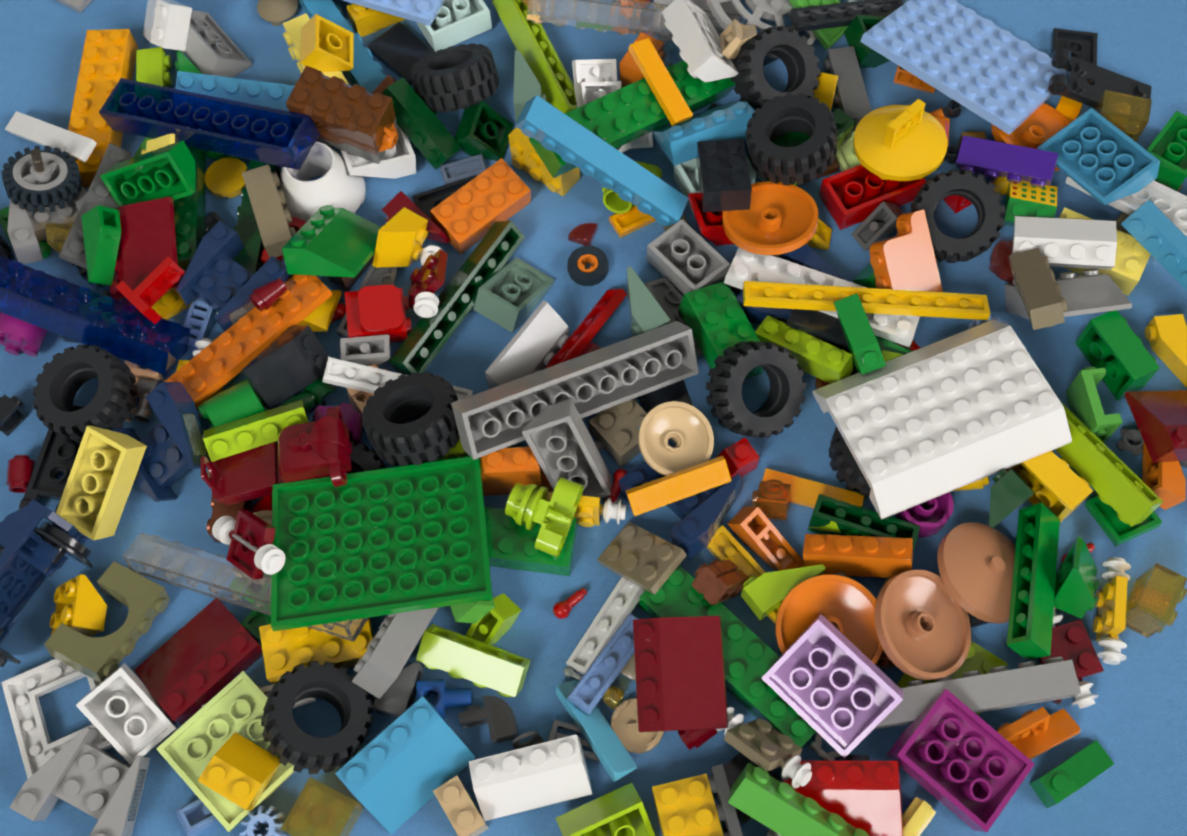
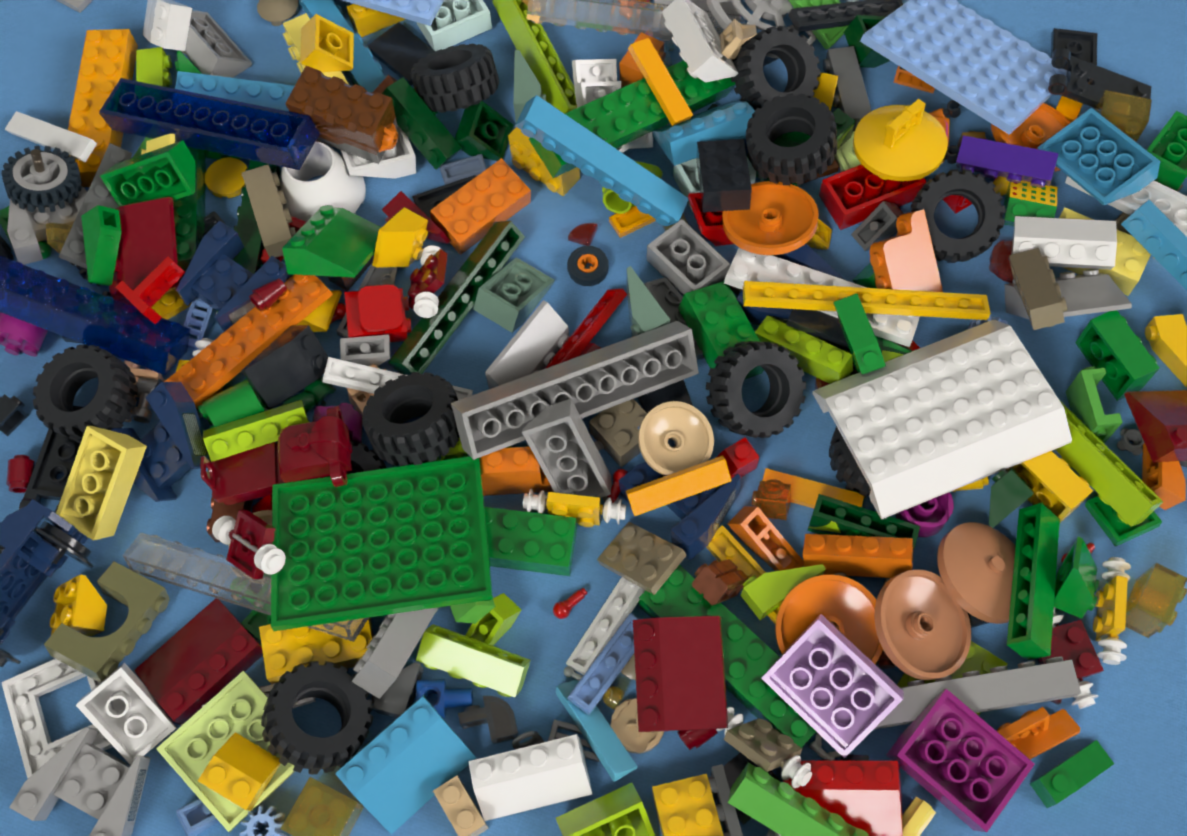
lime beam [505,477,584,557] -> none

